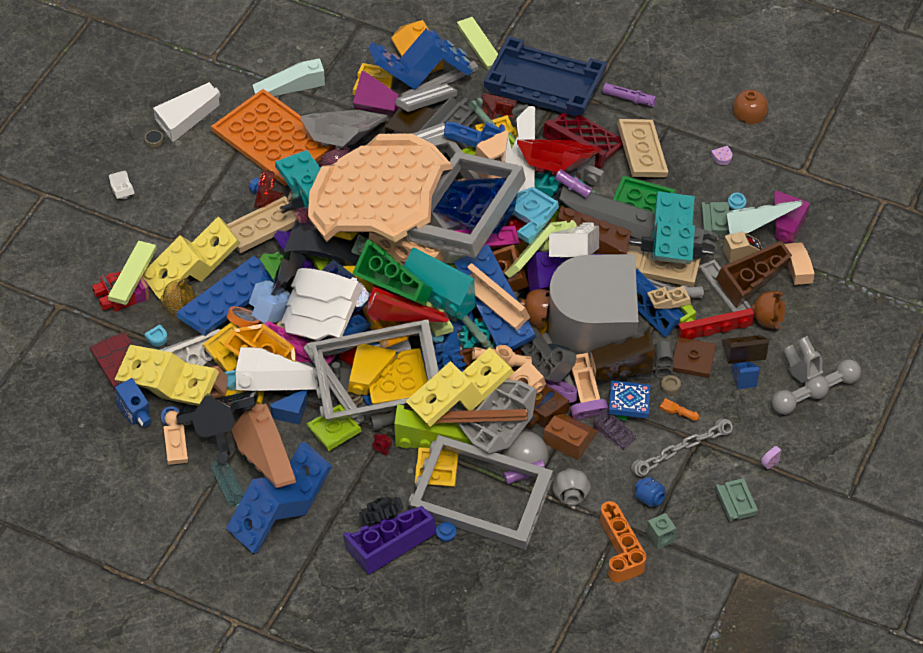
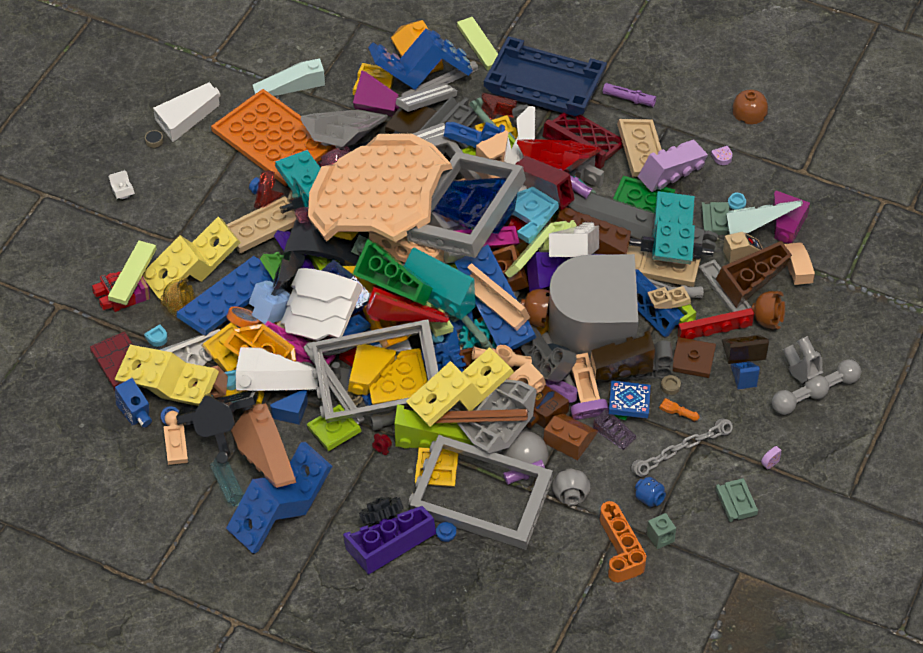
none -> dark red slope [516,156,575,210]
none -> lavender wedge [638,140,708,192]

